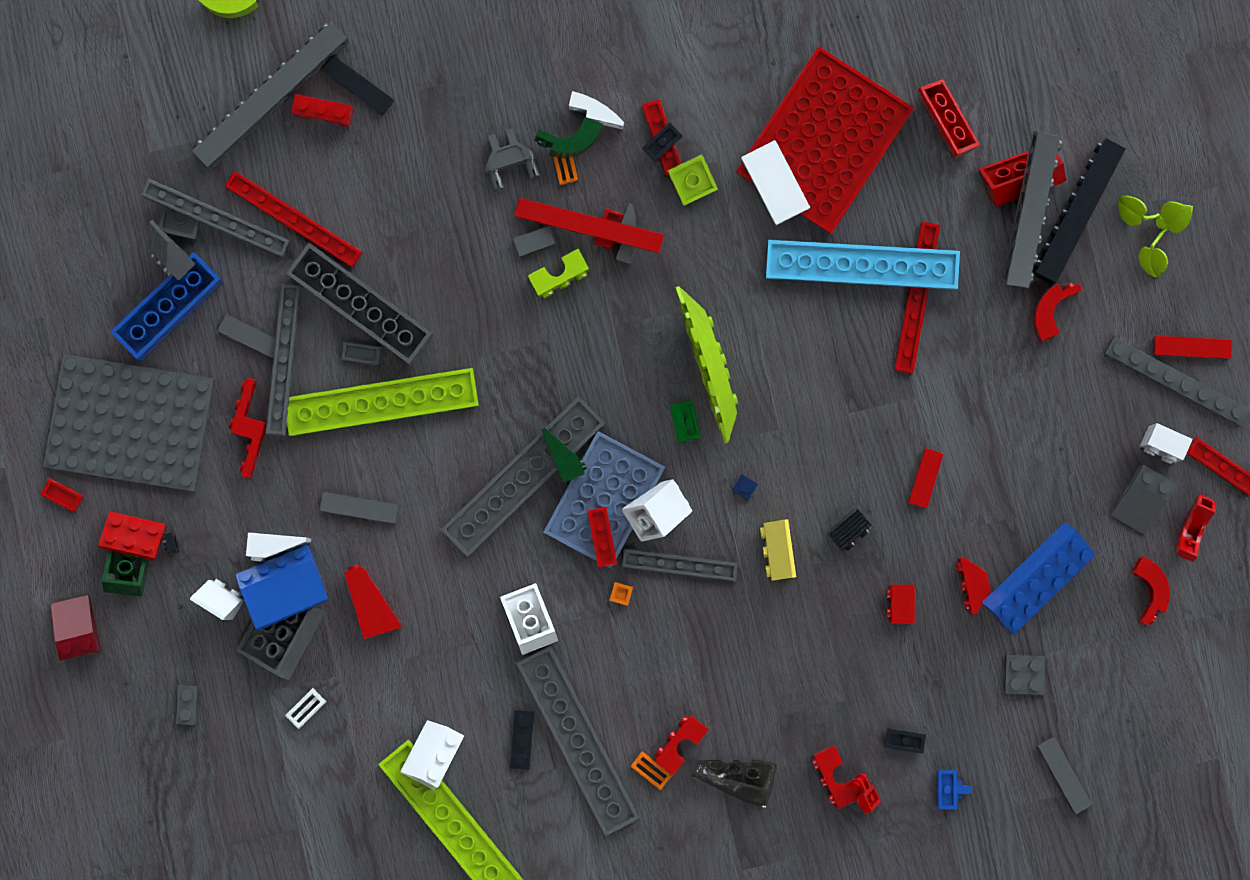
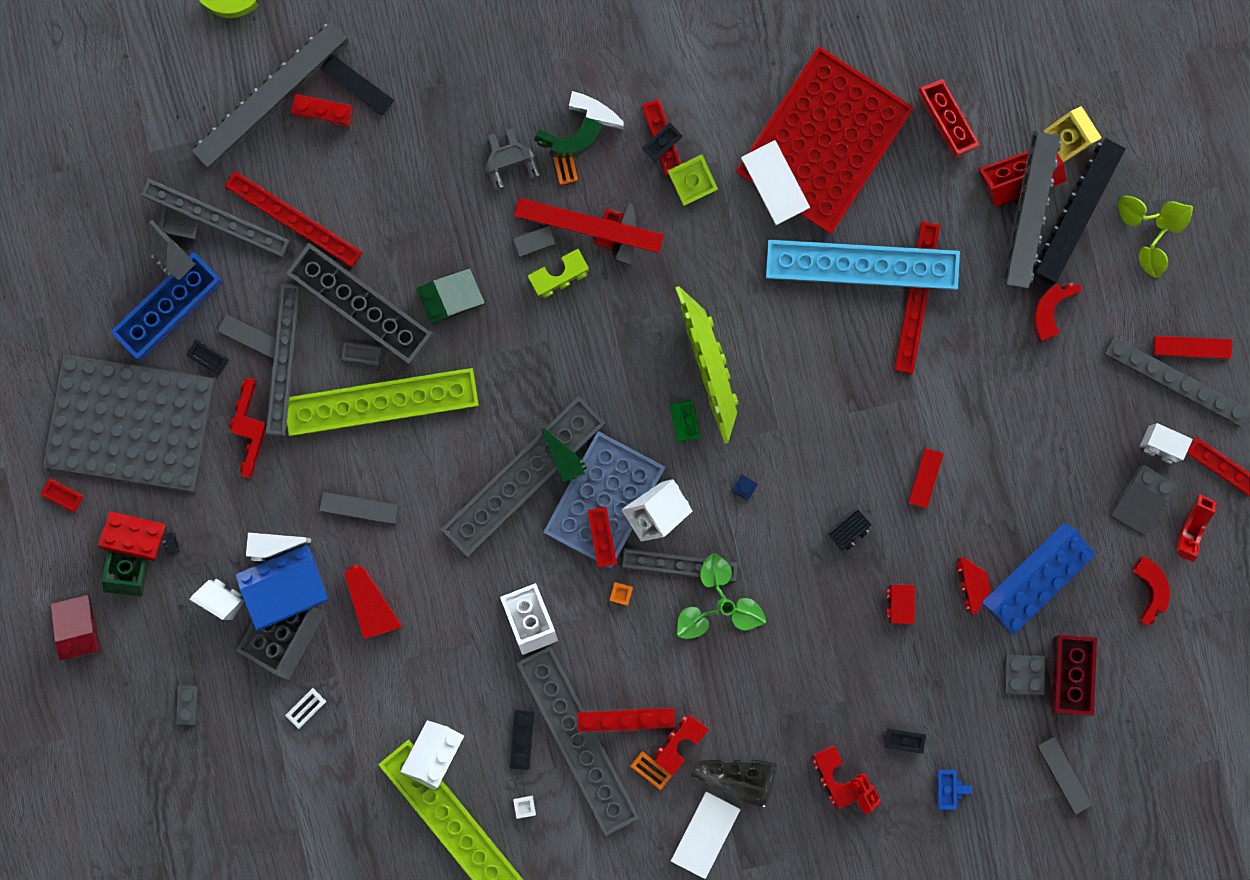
light yellow slope [760,519,796,581] -> none
none -> black tile [186,339,230,376]
none -> slope [416,268,485,326]
none -> white plate [513,795,536,819]
none -> red bracket [577,708,675,732]
none -> white tile [671,792,741,879]
none -> bright green plant [677,553,766,639]
none -> light yellow slope [1043,106,1101,162]
none -> dark red brick [1051,635,1097,716]

